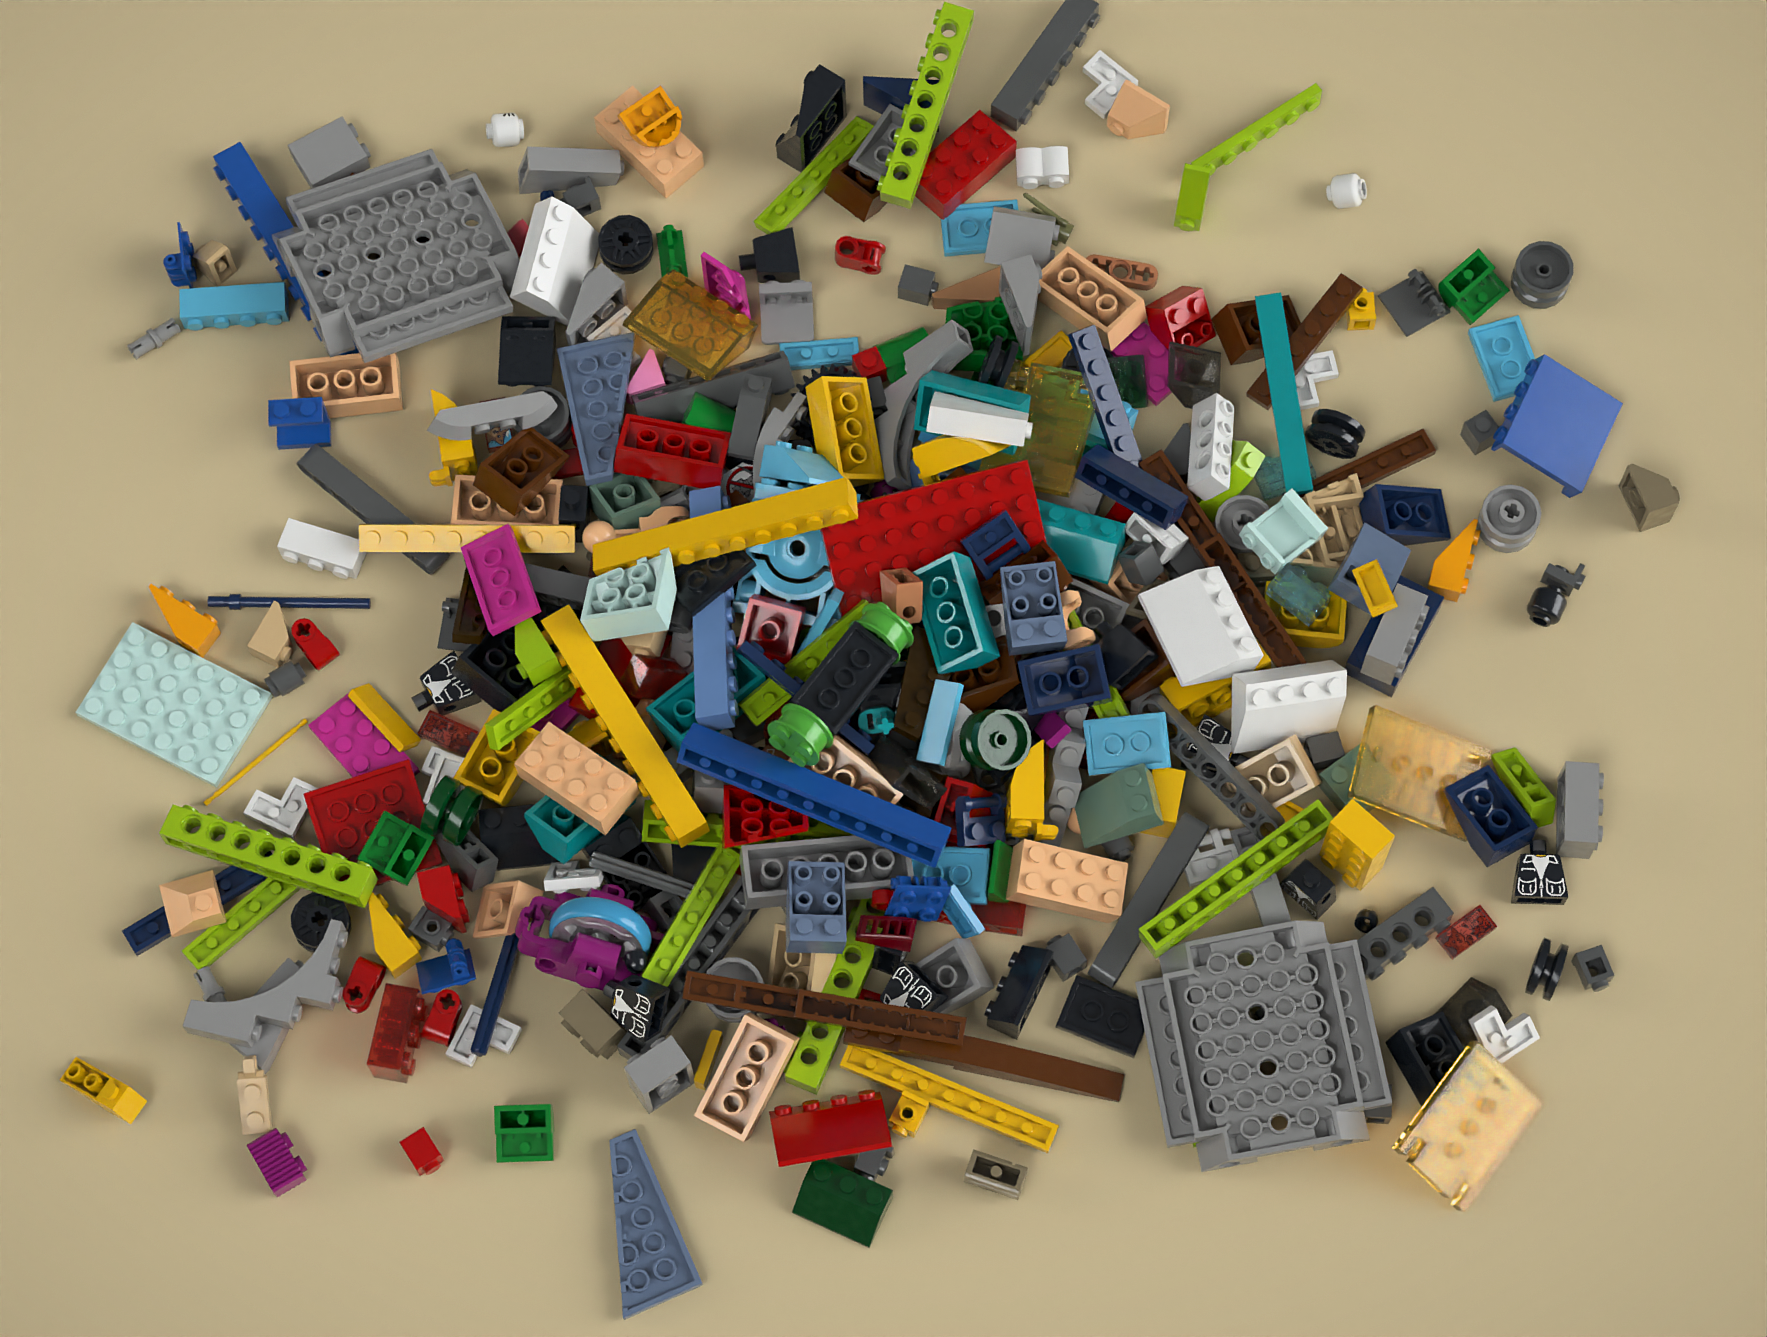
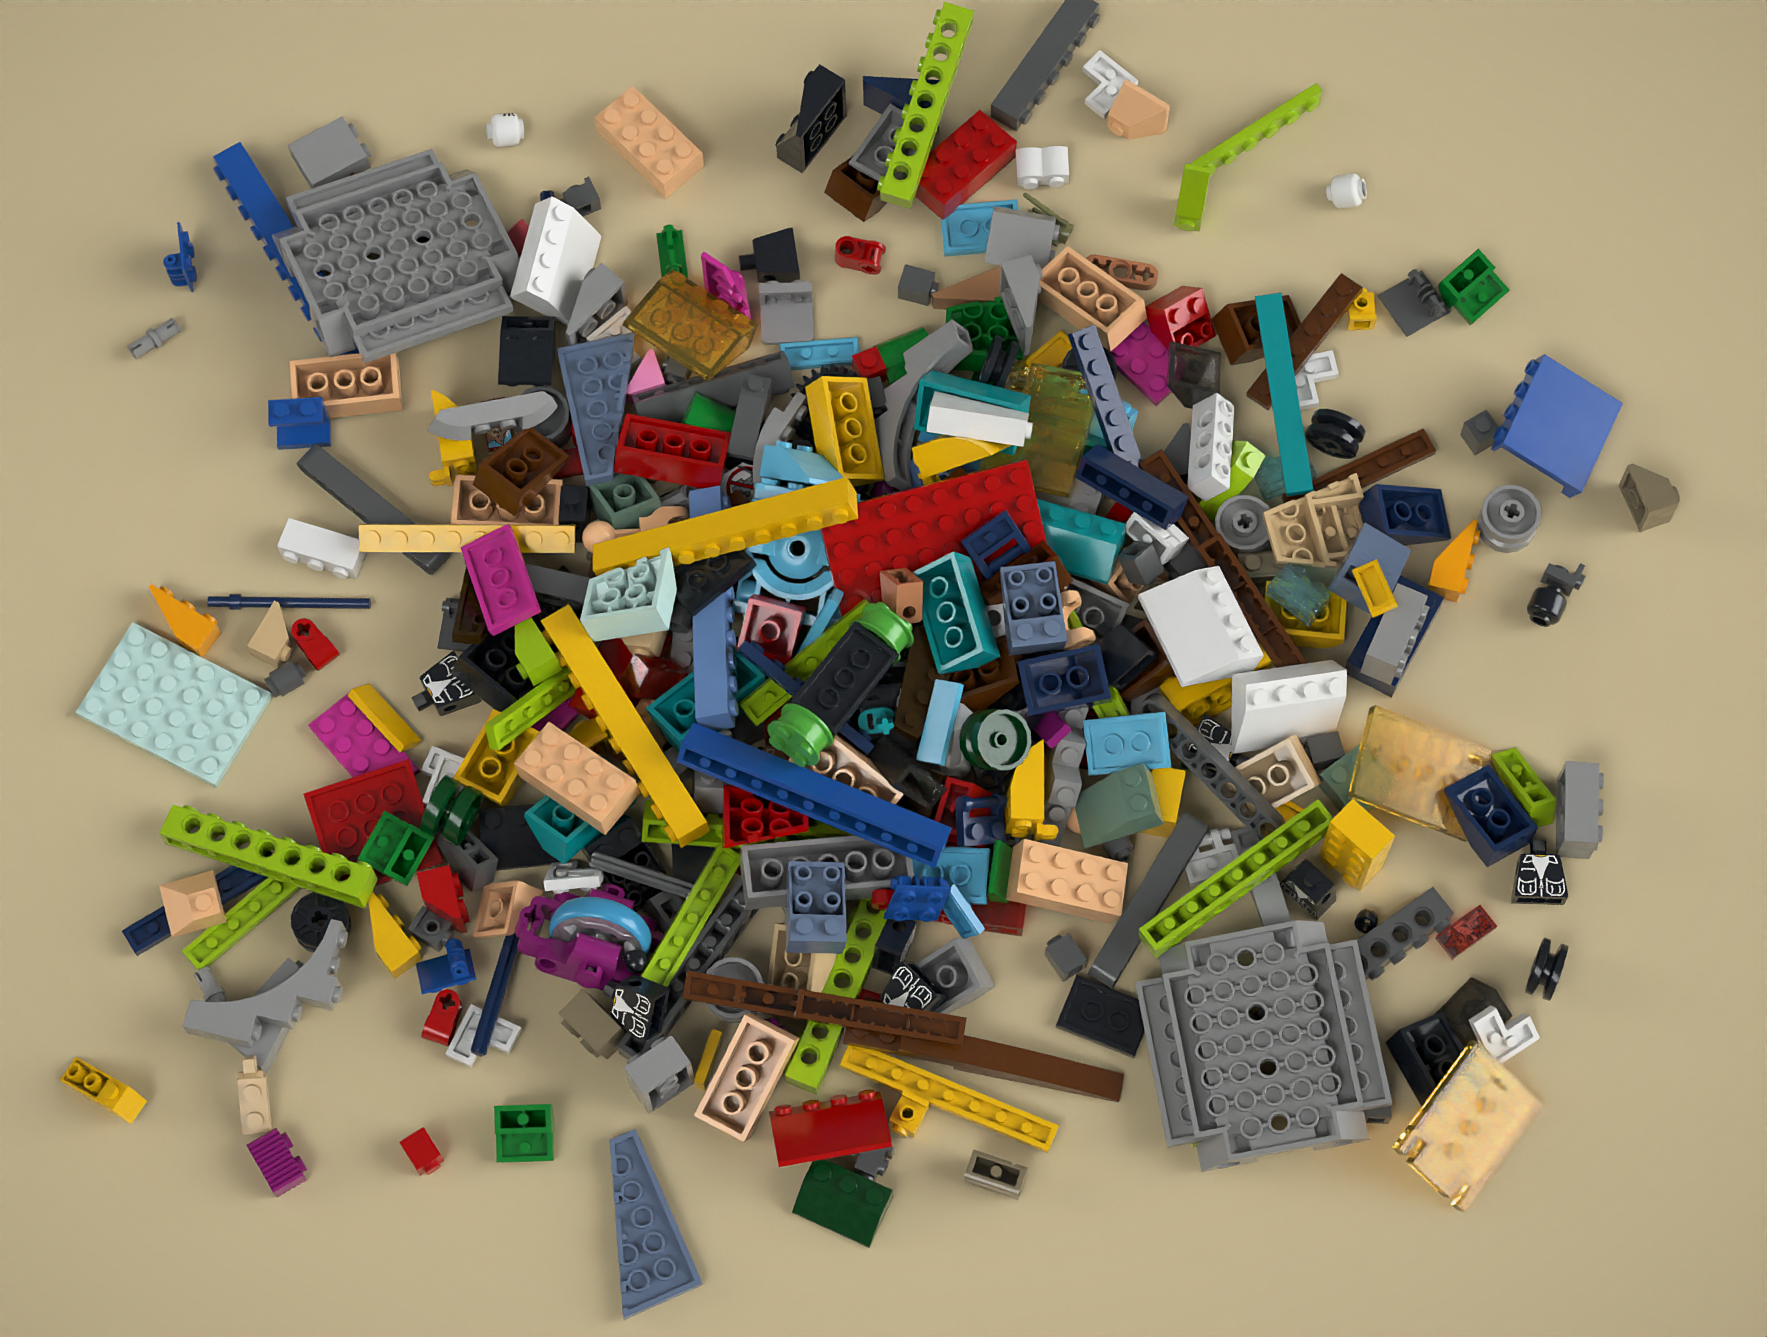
medium azure brick [179,282,289,331] -> none
tan slope [192,240,237,287] -> none
yellow piece [203,718,308,806] -> none
white plate [243,777,318,838] -> none
red piece [342,956,386,1014] -> none
clear red brick [367,983,428,1083] -> none
clear red tile [417,710,479,757] -> none
light grey slope [518,147,624,194] -> none
black wheel [598,215,654,274] -> none
light orange slope [617,85,682,148] -> none
lime plate [754,116,874,234] -> none
dark red slope [855,915,917,952] -> none
black slope [984,945,1054,1040] -> none
clear green bracket [1108,354,1148,409] -> none
light aqua panel [1239,489,1328,575] -> none
medium azure tile [1468,315,1535,402] -> none
dark grey wheel [1511,241,1573,309] -> none
dark grey brick [1571,945,1614,992] -> none

